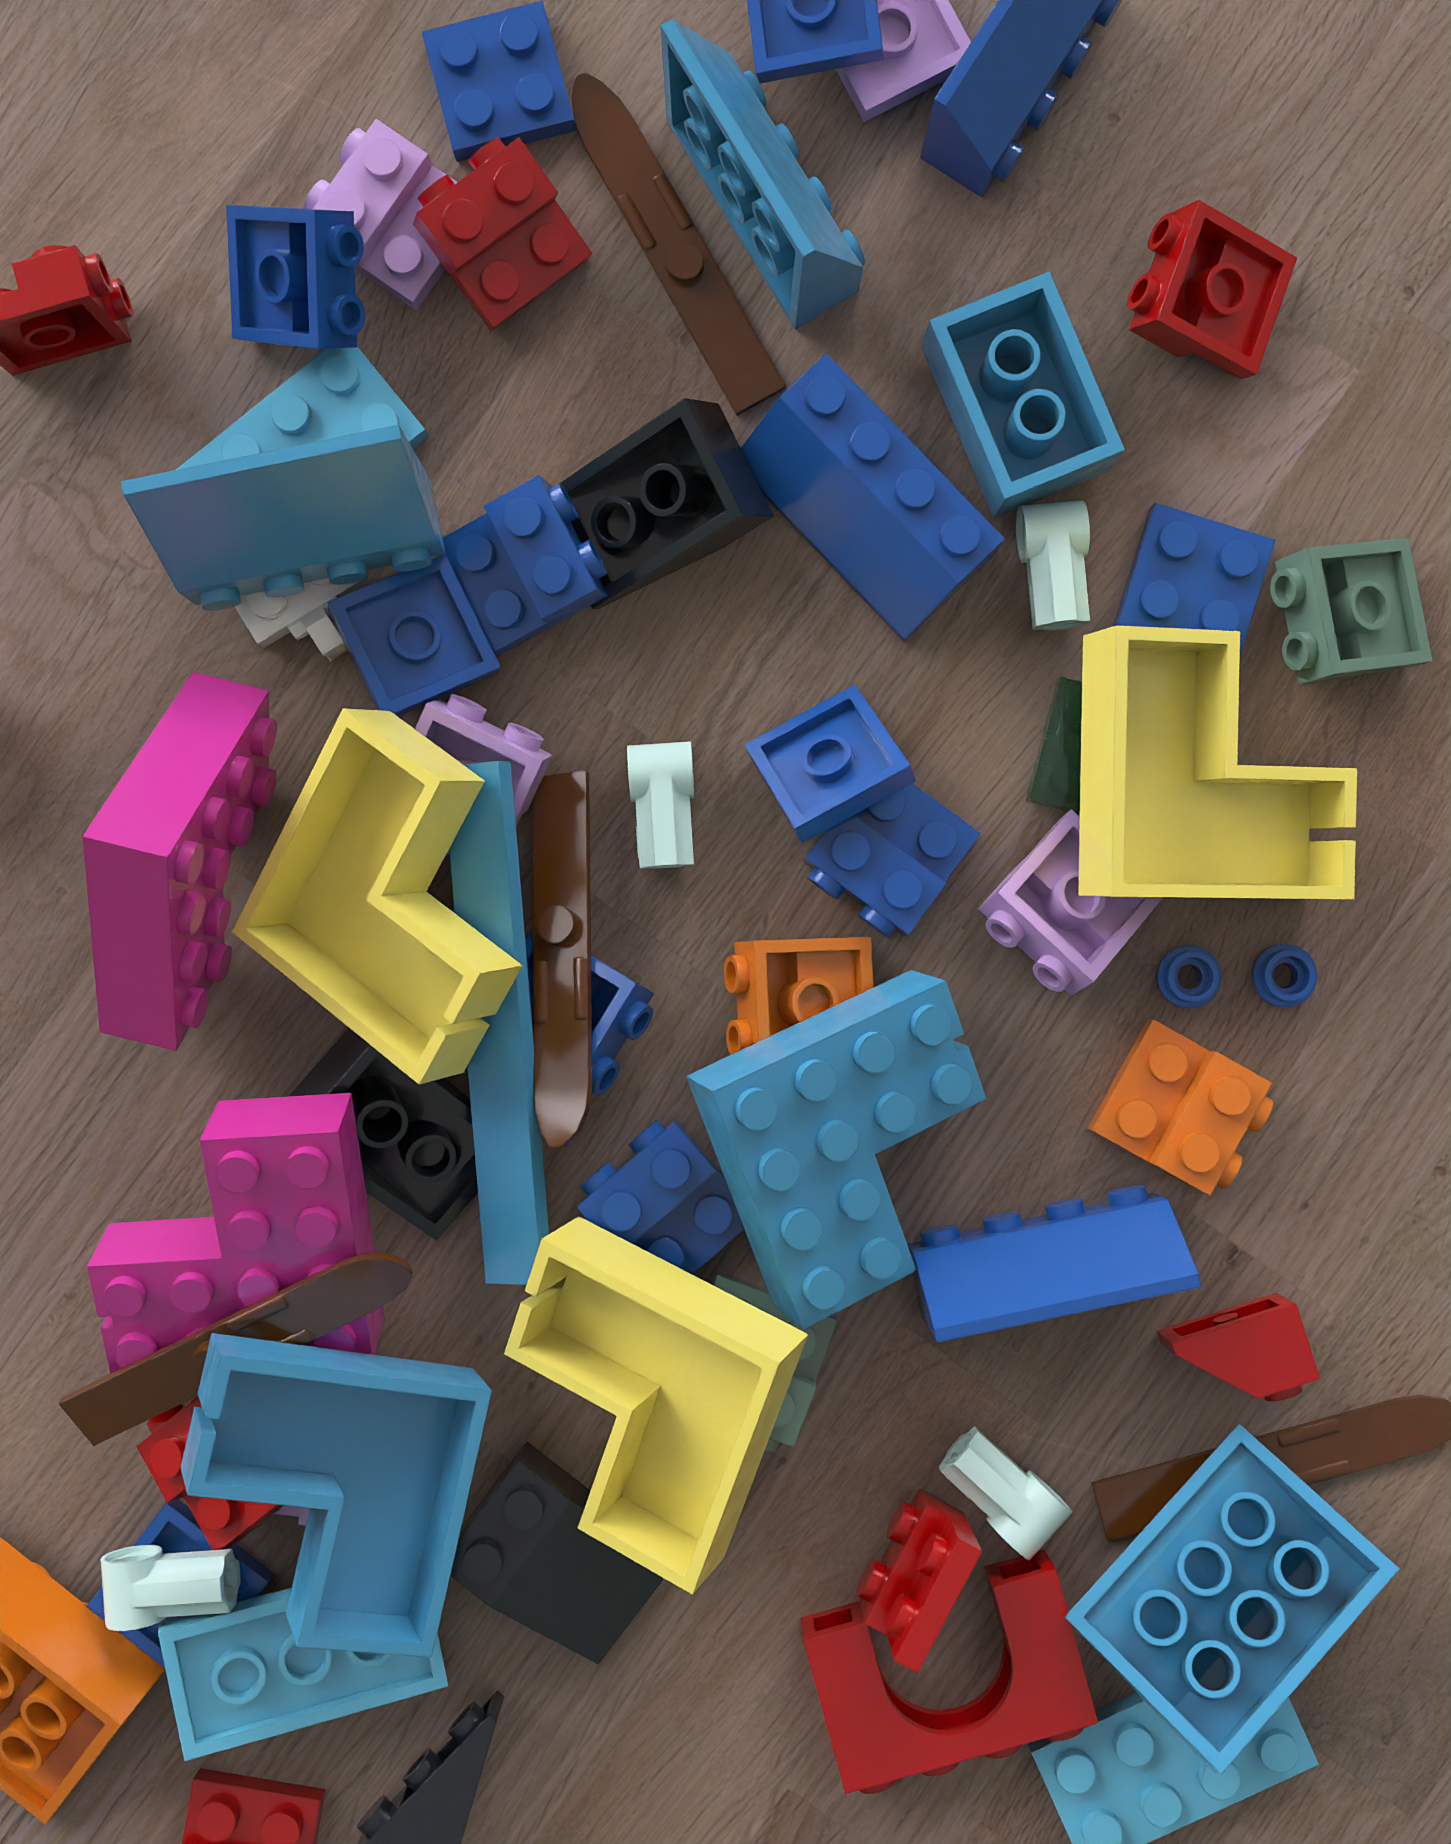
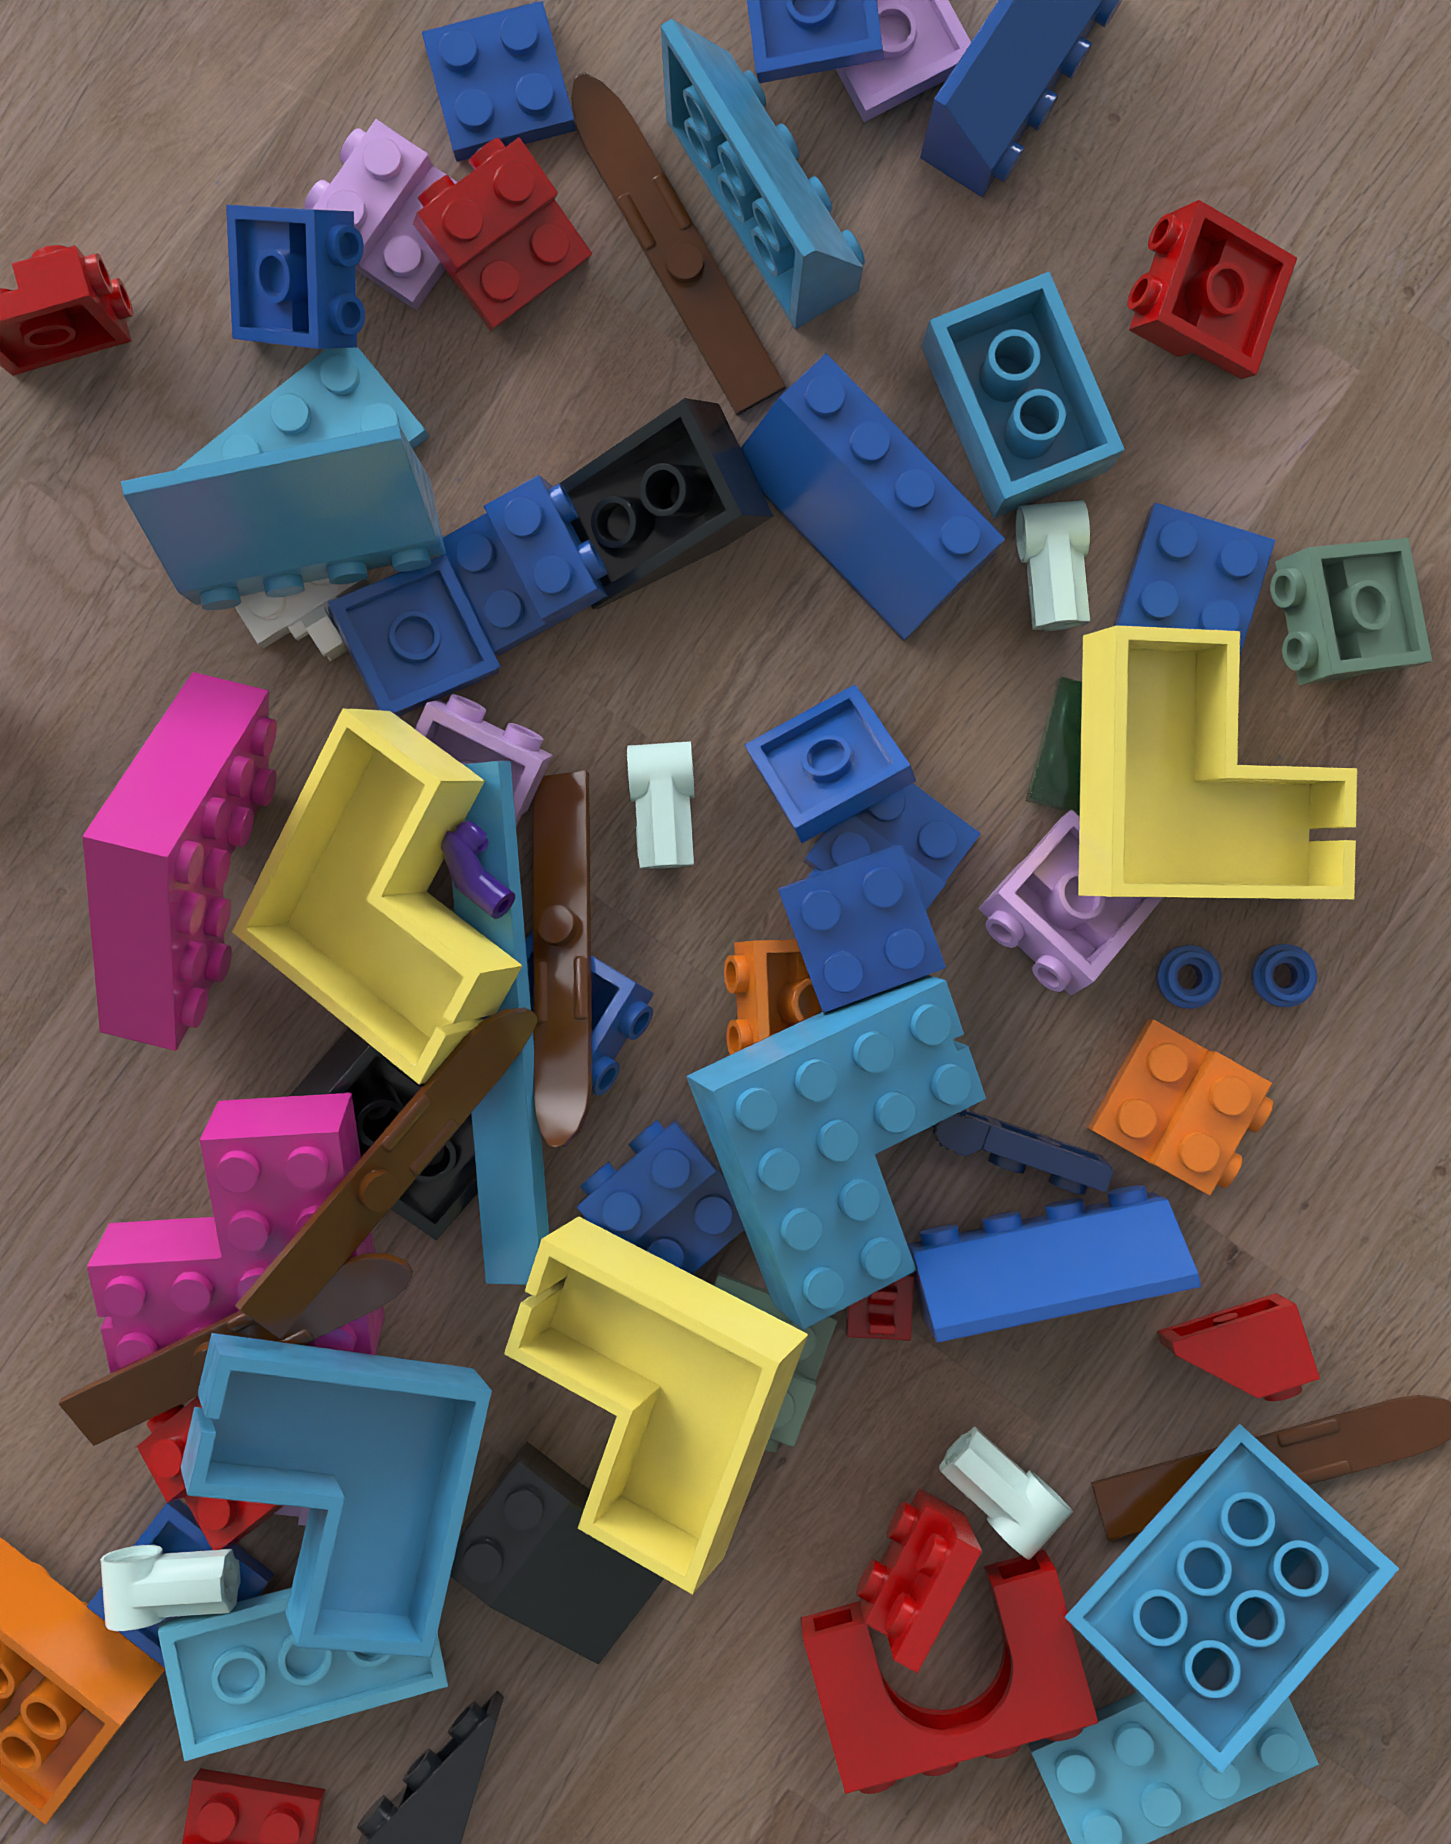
none -> reddish brown piece [235,1007,539,1339]
none -> dark purple arm [441,821,515,919]
none -> blue plate [777,844,946,1013]
none -> red tile [845,1273,914,1341]
none -> dark blue hinge [932,1109,1114,1195]

